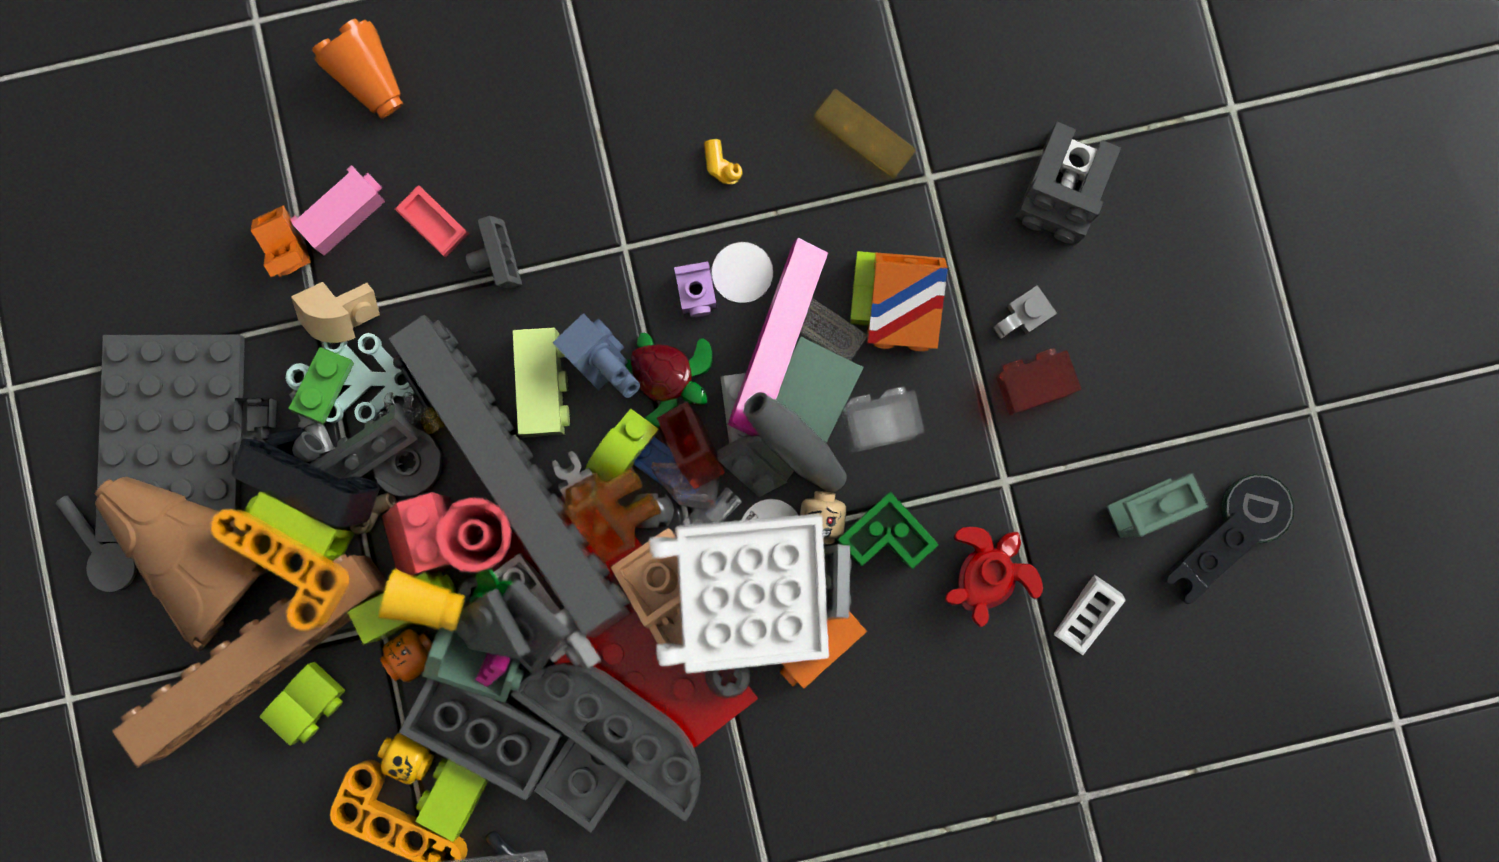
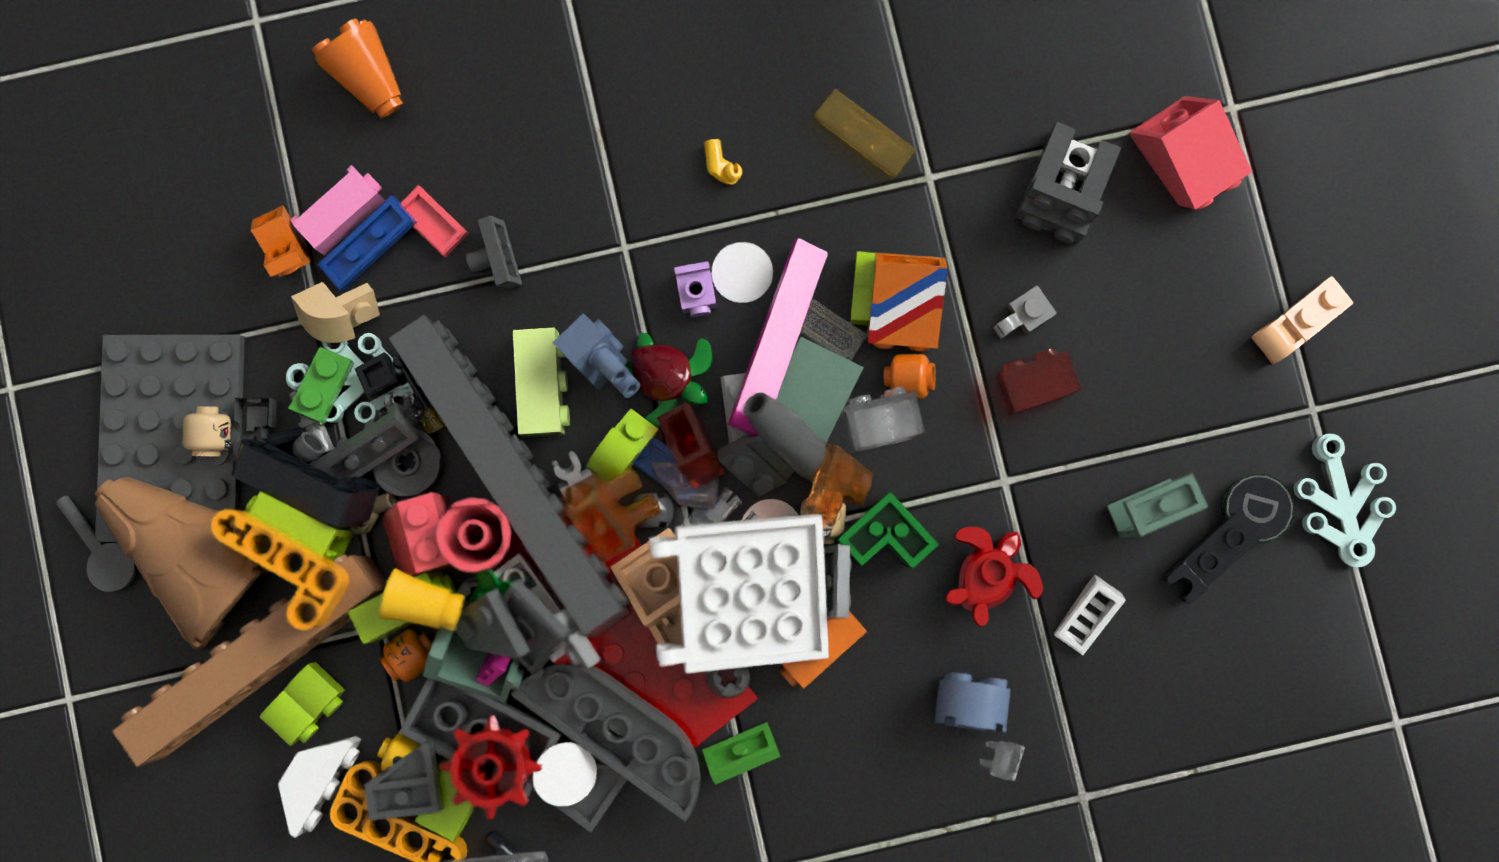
none -> tan head [182,406,231,456]
none -> white slope [278,736,362,838]
none -> blue tile [317,195,417,291]
none -> black tile [354,352,402,401]
none -> dark grey wing [364,740,444,820]
none -> red brick [440,715,542,819]
none -> white sticker [533,743,597,806]
none -> bright green plate [702,722,781,785]
none -> clear orange plate [804,444,874,525]
none -> orange head [883,354,936,399]
none -> sand blue brick [934,672,1011,733]
none -> clear tile [979,740,1025,781]
none -> coral slope [1129,96,1252,210]
none -> light nougat plate [1251,276,1354,365]
none -> light aqua plant [1294,434,1396,567]

